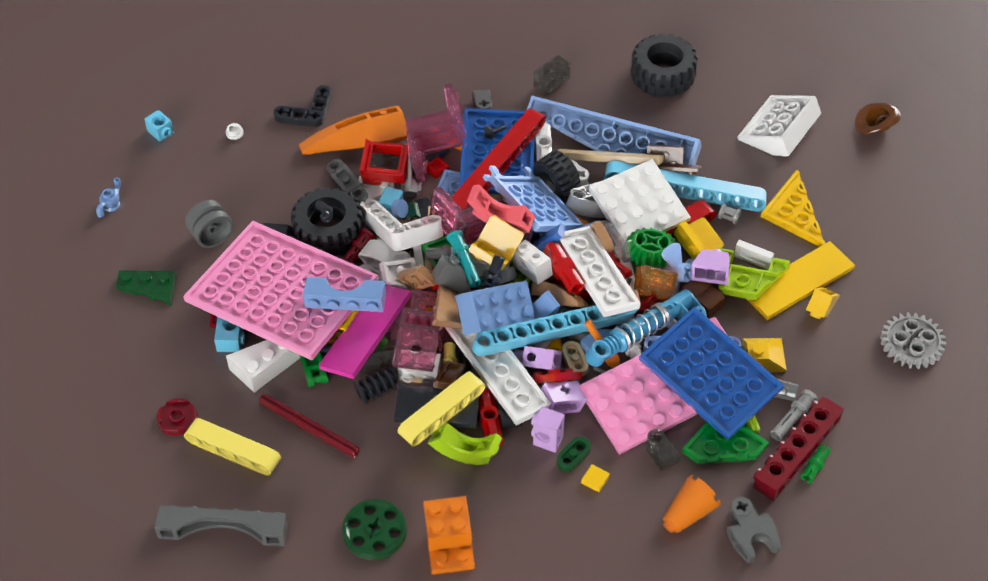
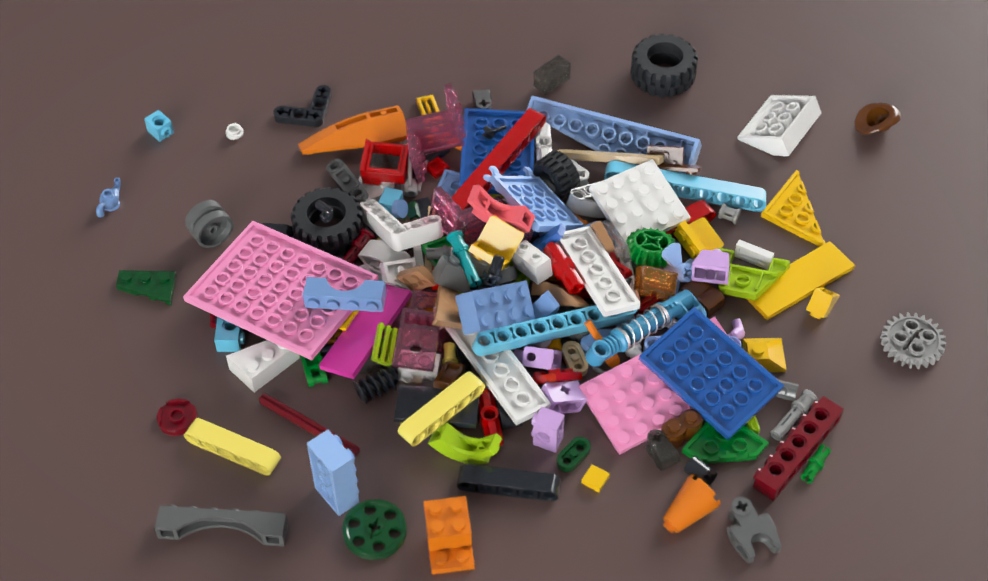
none -> light blue brick [307,430,360,516]
none -> lime tile [371,322,398,366]
none -> yellow tile [416,95,442,126]
none -> black beam [457,464,561,501]
none -> reddish brown brick [660,409,704,451]
none -> black beam [684,456,718,486]
none -> lavender arm [727,319,745,340]

